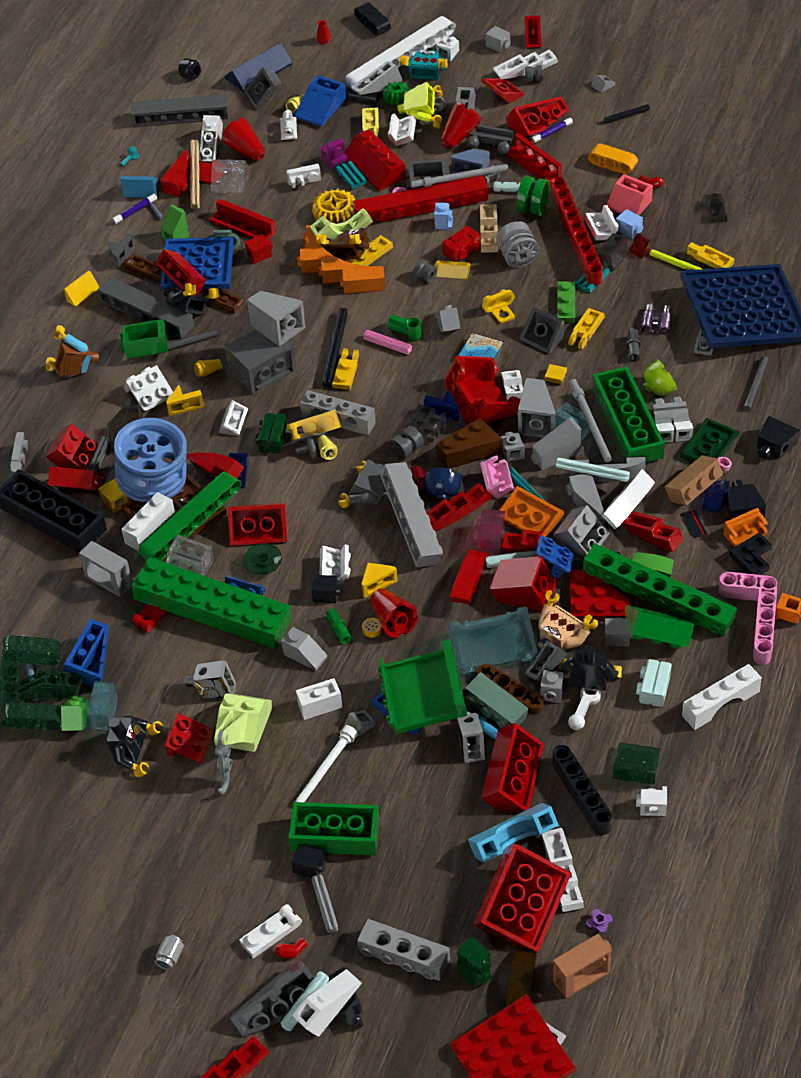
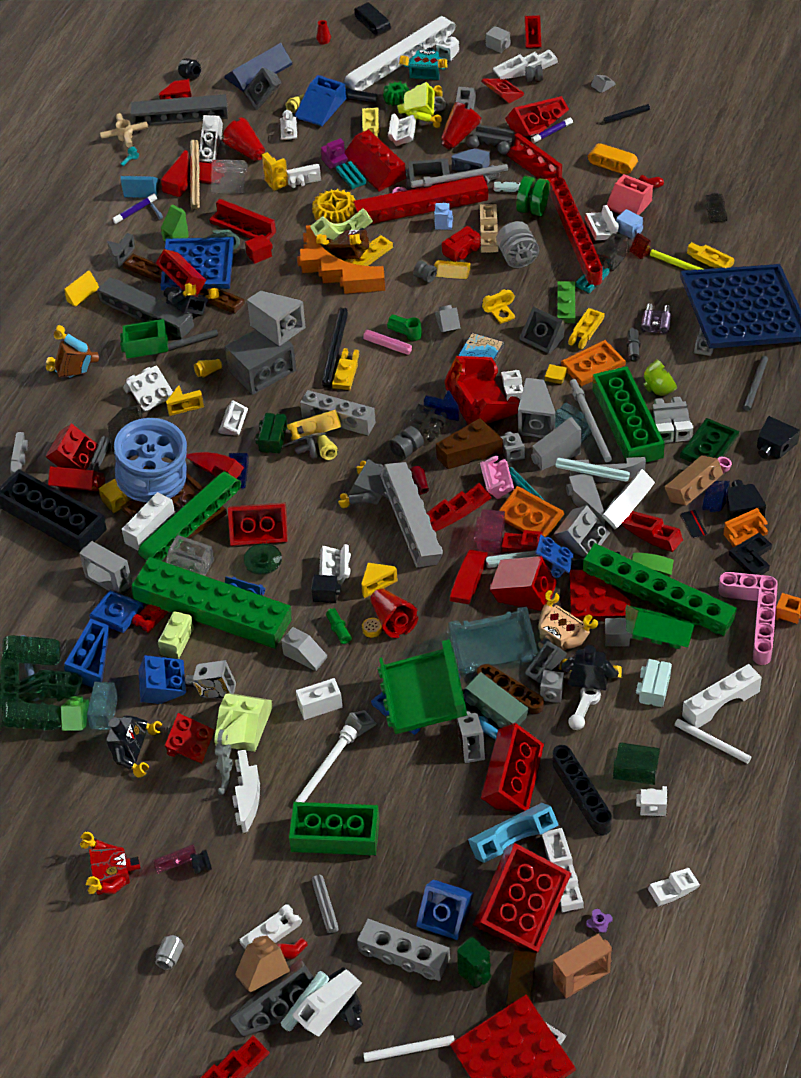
black brick [291,844,326,878] -> none
light grey slope [351,61,403,95] -> none
dark blue cylinder [424,468,462,502] -> none
none -> red torso [80,832,141,895]
none -> blue plate [89,590,144,633]
none -> tan bar [100,113,148,147]
none -> blue slope [138,655,186,704]
none -> clear pink slope [152,844,196,874]
none -> yellowish green brick [158,612,194,659]
none -> red slope [159,79,192,100]
none -> black wheel [190,849,212,875]
none -> white slope [232,750,260,833]
none -> medium nougat slope [235,935,290,992]
none -> yellow bracket [262,152,288,191]
none -> white bar [364,1035,454,1062]
none -> blue slope [416,880,474,940]
none -> orange tile [561,340,626,387]
none -> white slope [648,868,700,906]
none -> white bar [675,719,751,764]

